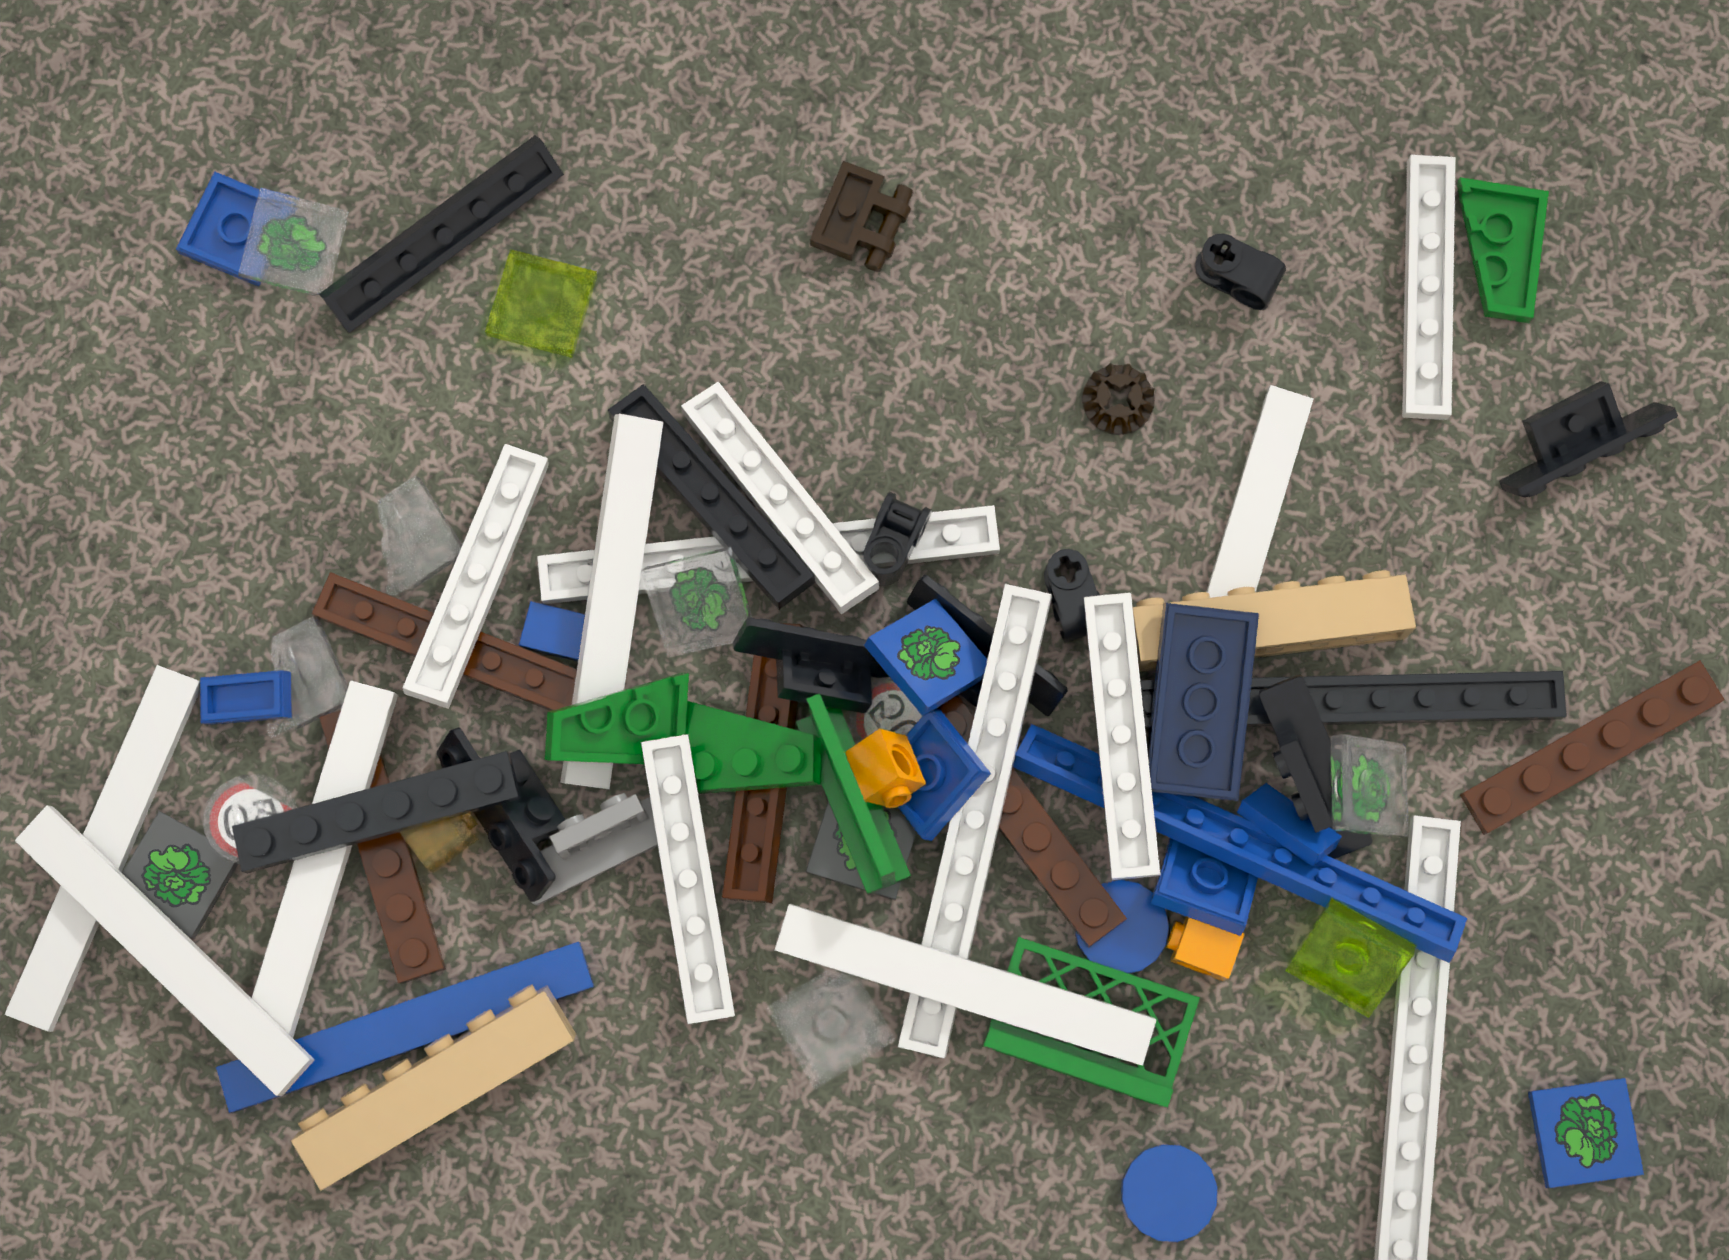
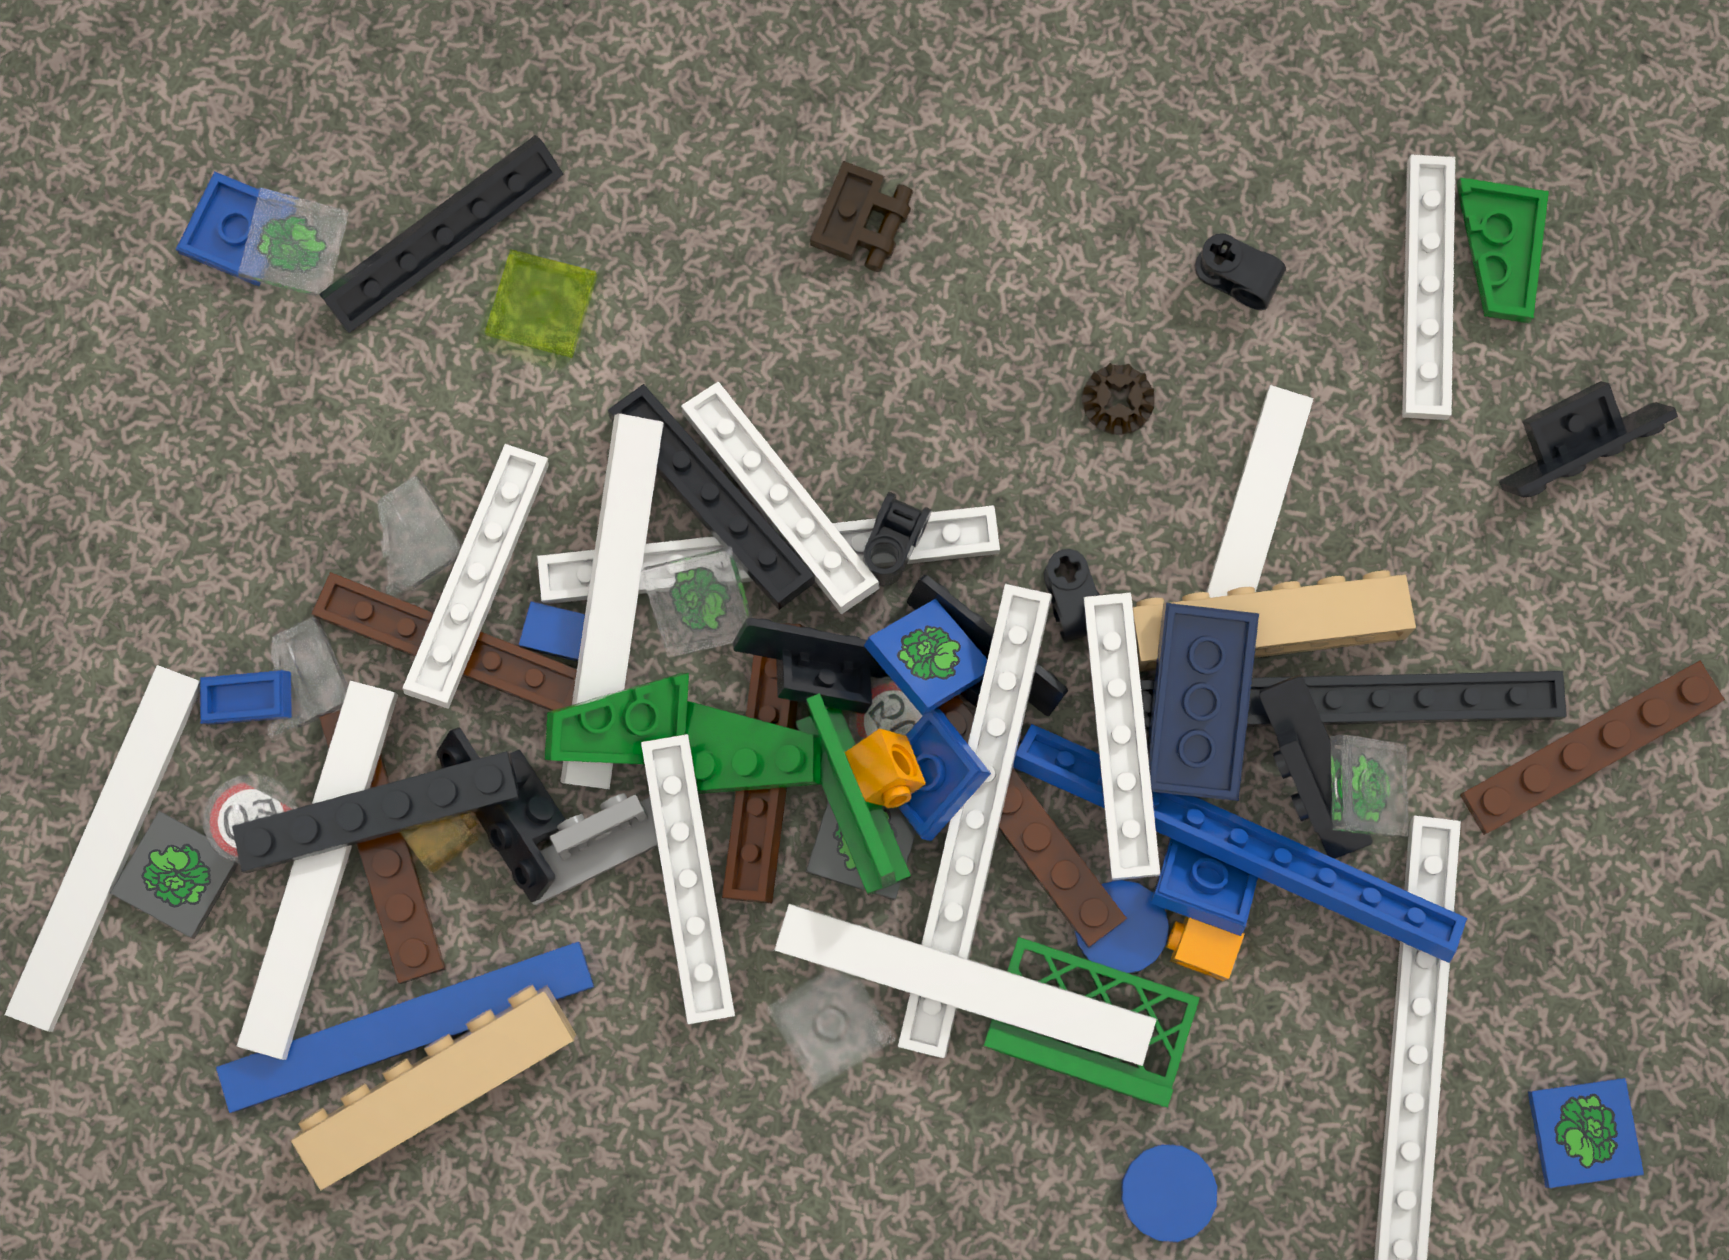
white tile [15,805,315,1096] -> none
blue tile [1237,783,1342,867] -> none
clear neon green tile [1285,898,1417,1018] -> none

